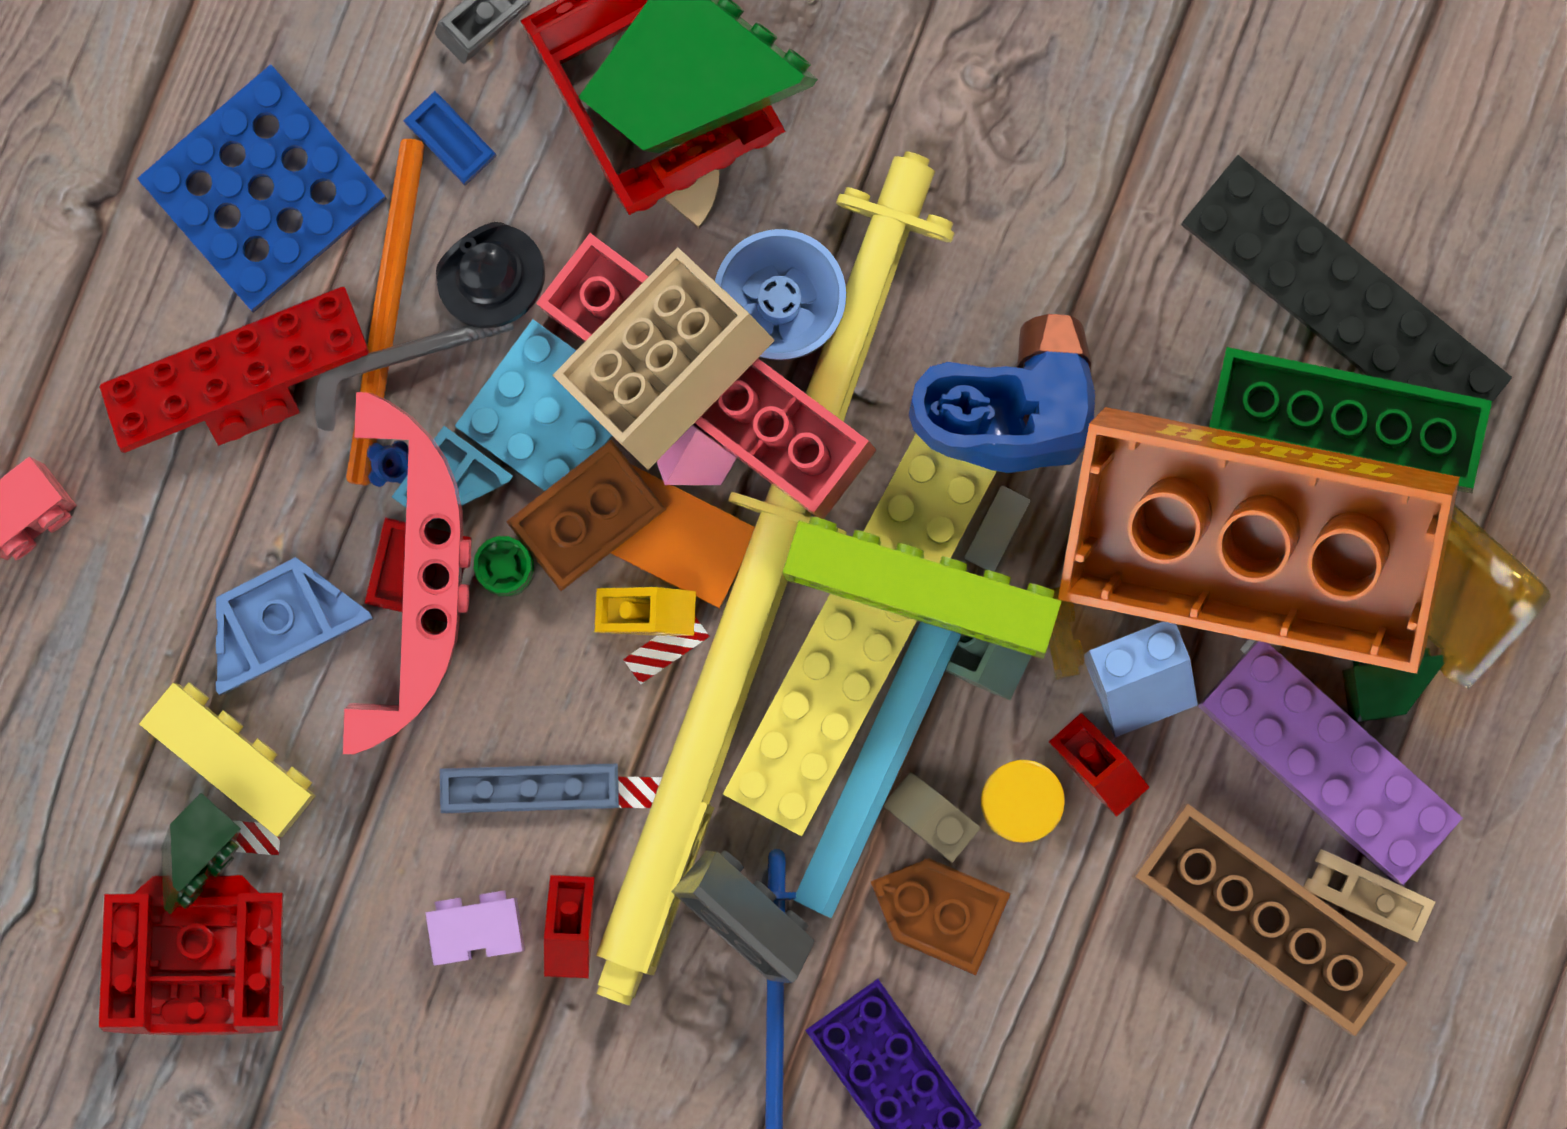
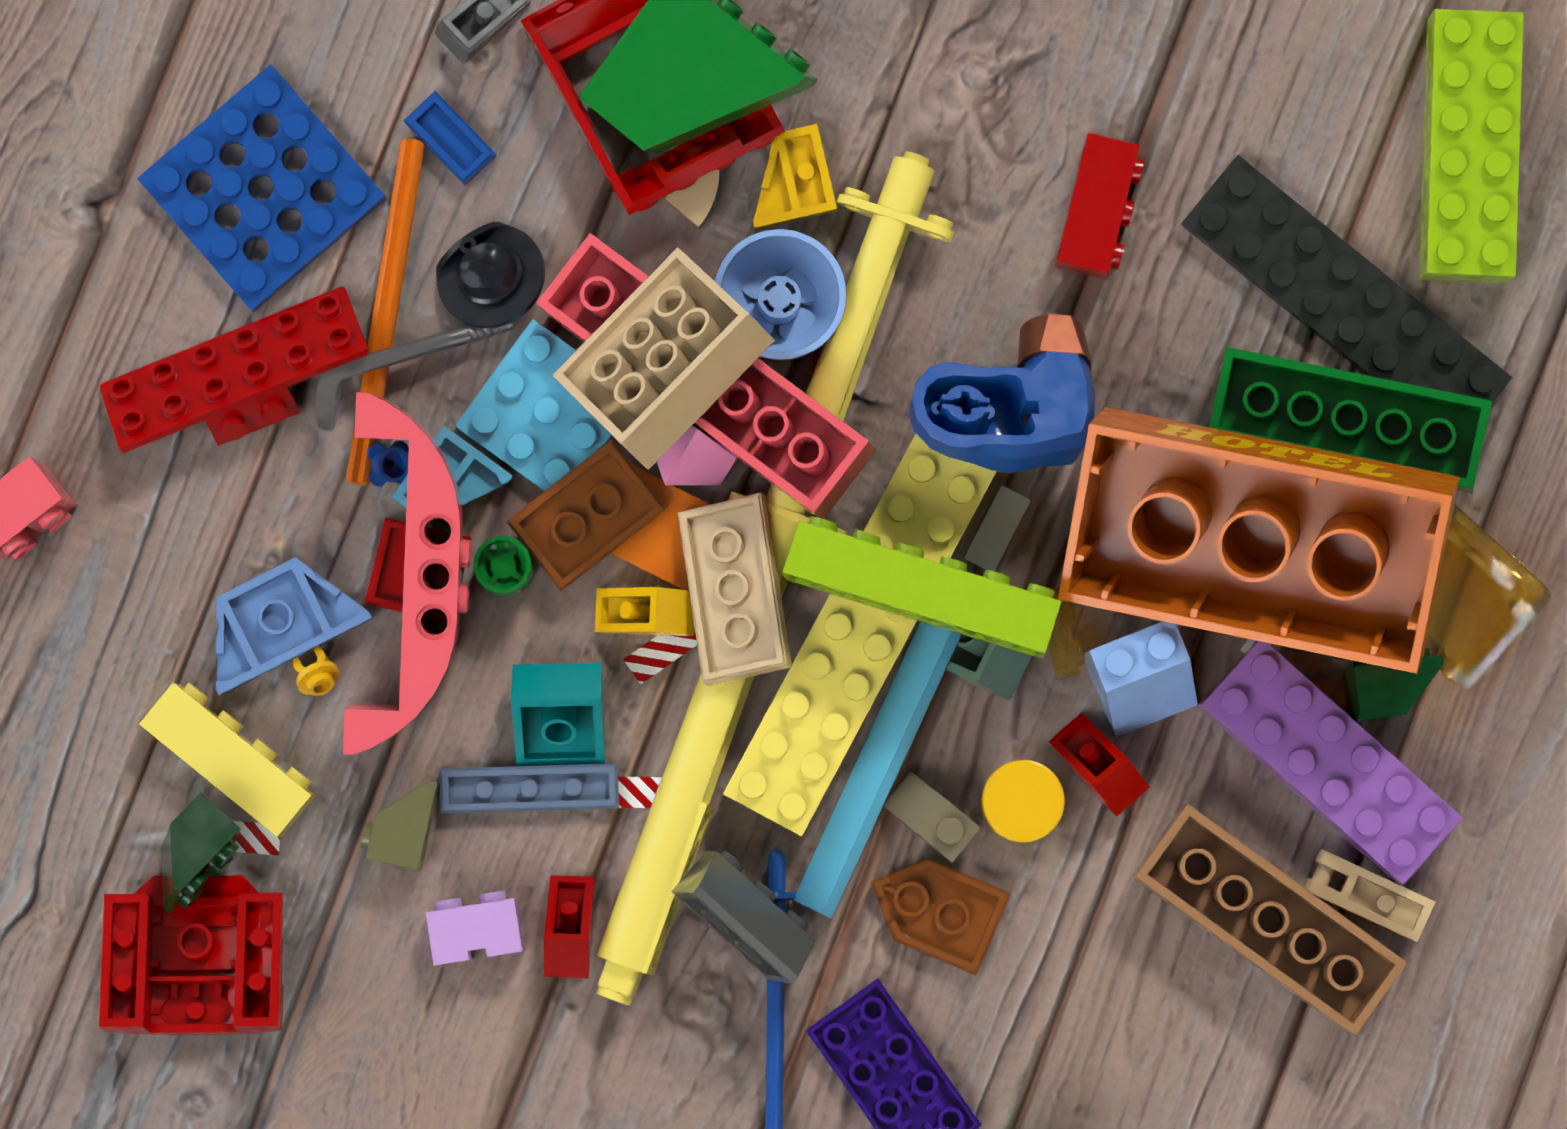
none -> yellow plate [293,646,340,696]
none -> olive slope [360,780,440,870]
none -> teal slope [511,662,605,766]
none -> tan tile [678,492,792,686]
none -> yellow wing [753,124,837,230]
none -> red brick [1055,133,1145,279]
none -> lime brick [1419,9,1524,284]

